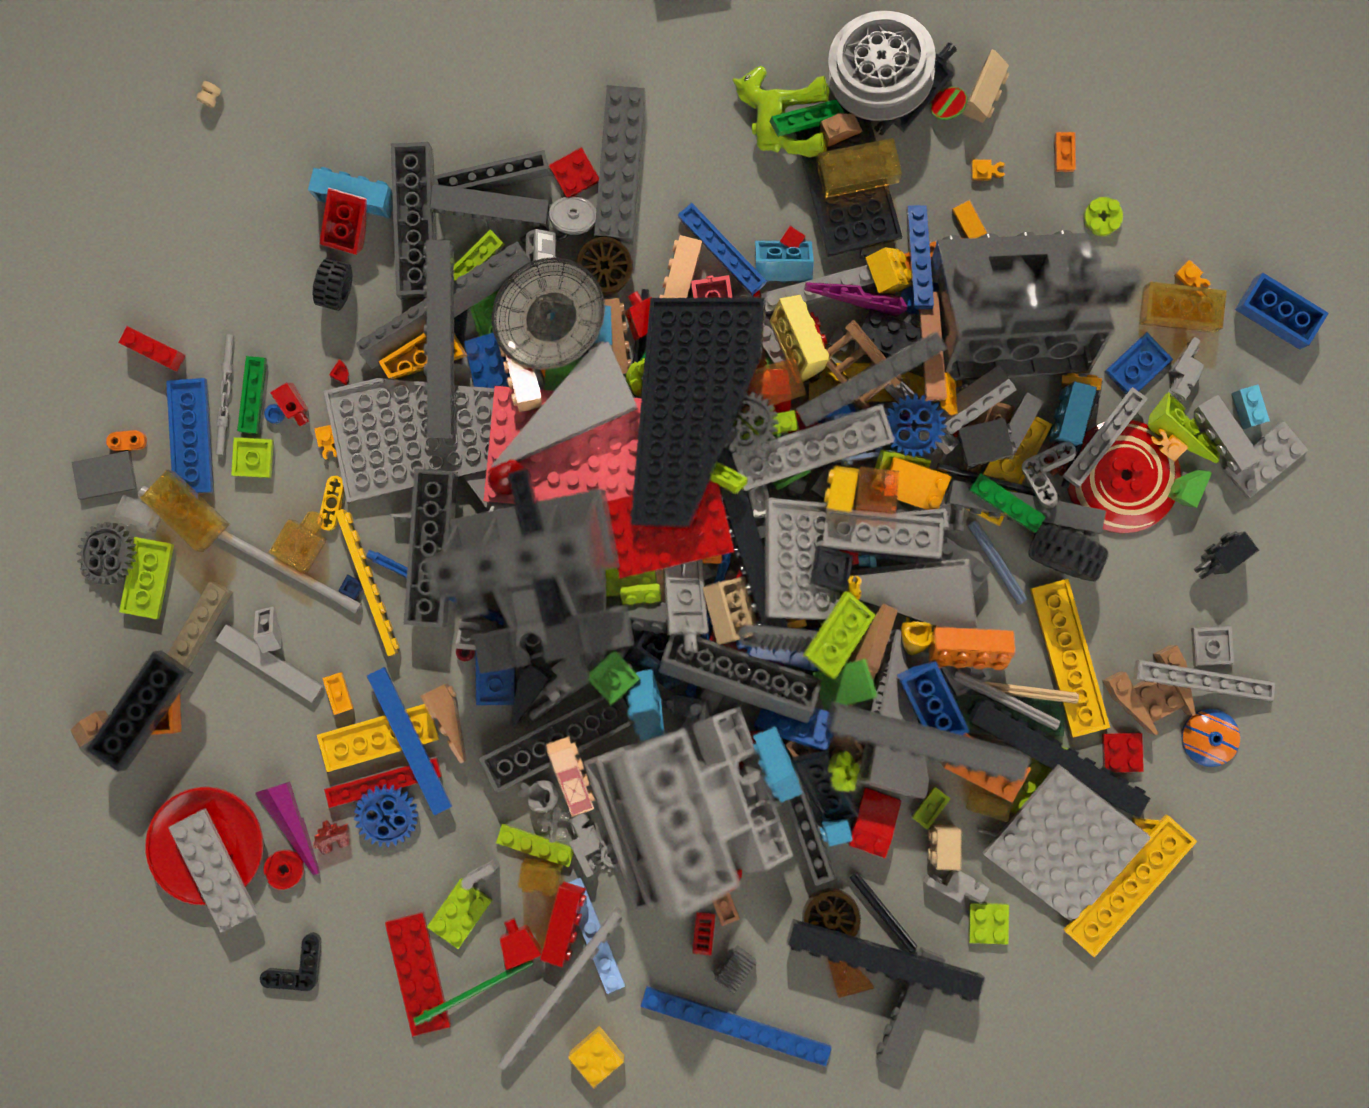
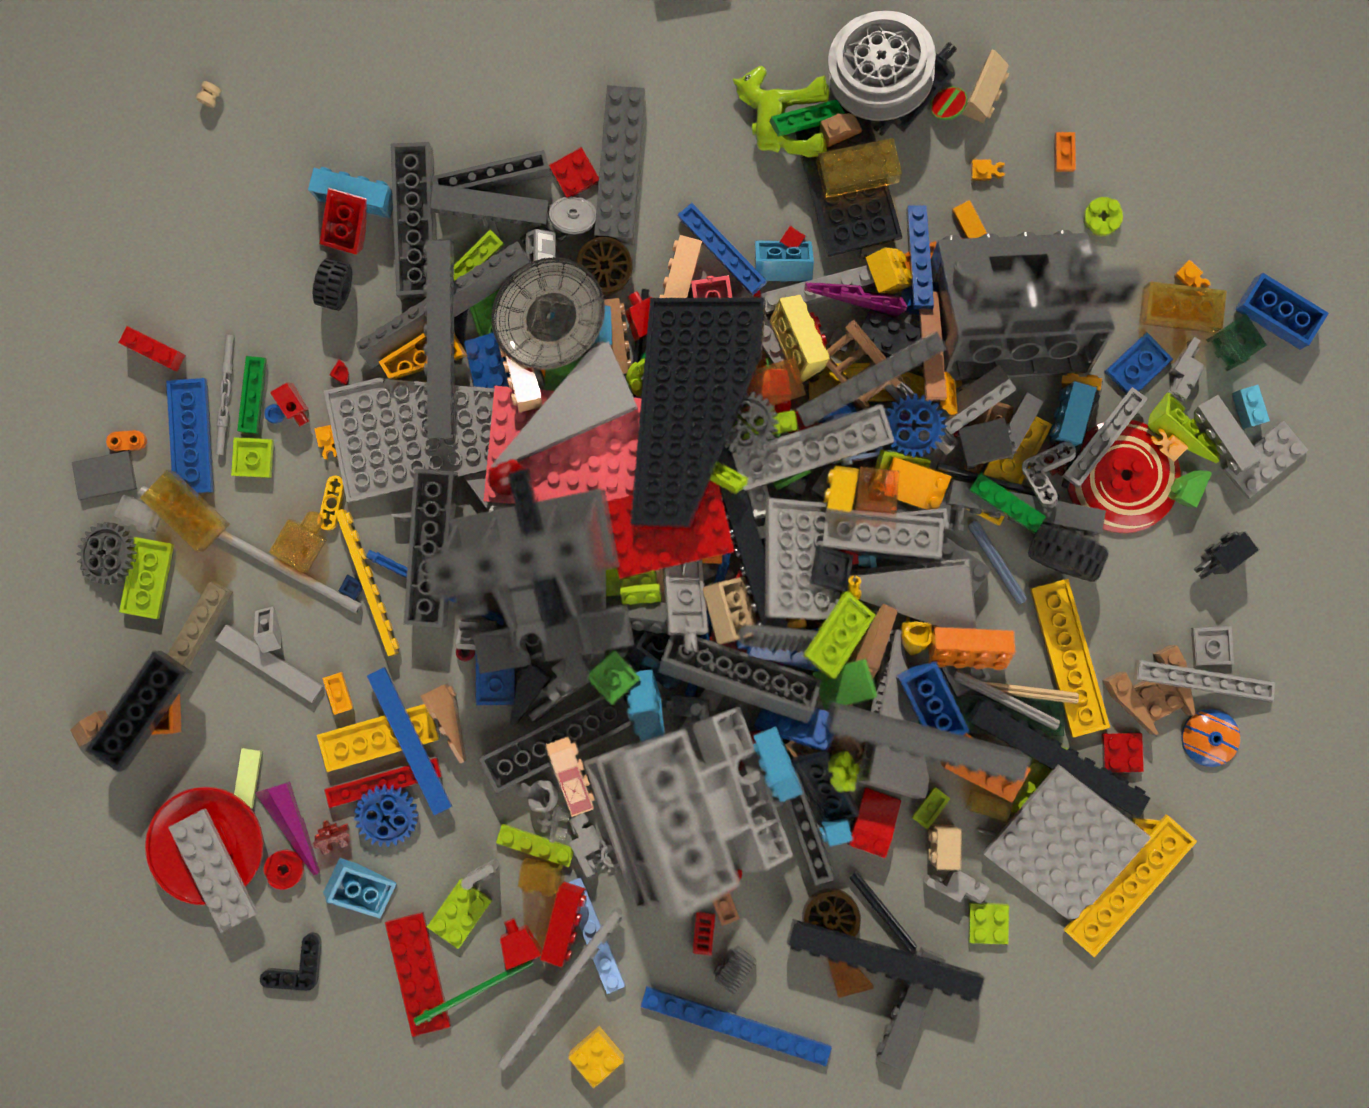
none -> yellowish green tile [234,748,262,809]
none -> dark azure slope [323,858,397,918]
none -> clear green bracket [1206,314,1267,371]

